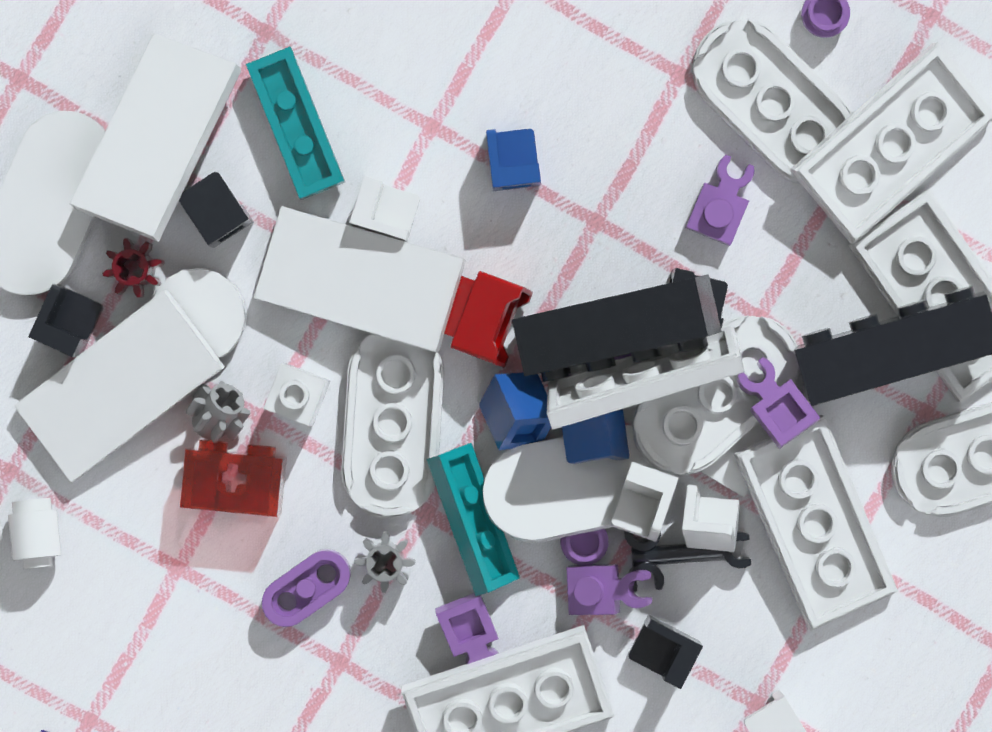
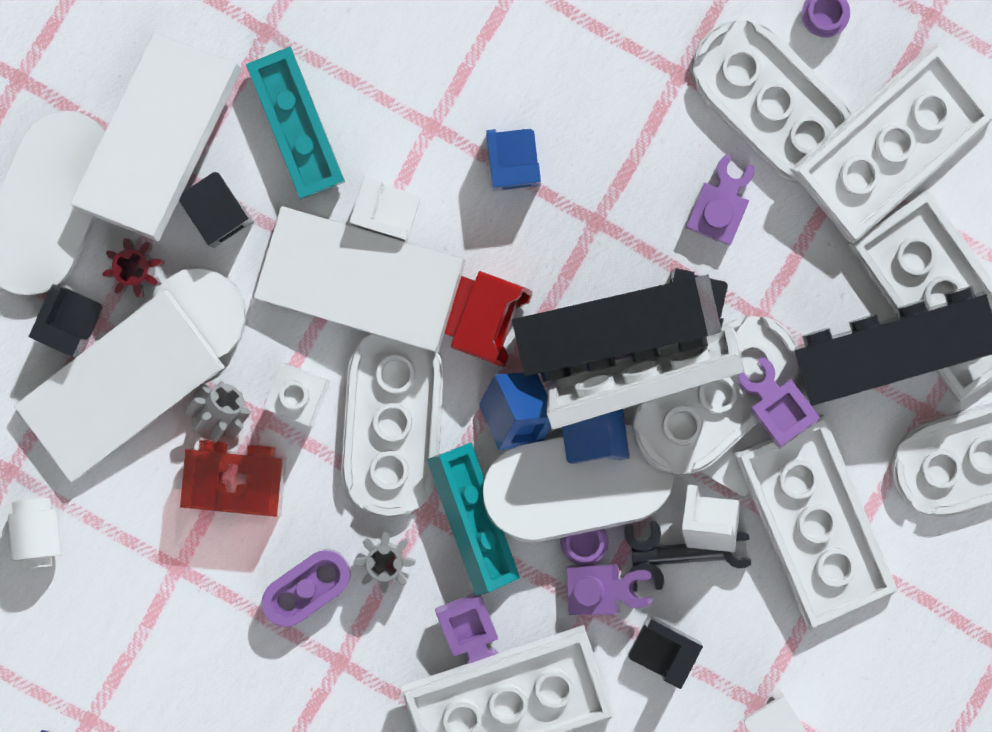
white panel [611,462,679,542] -> none

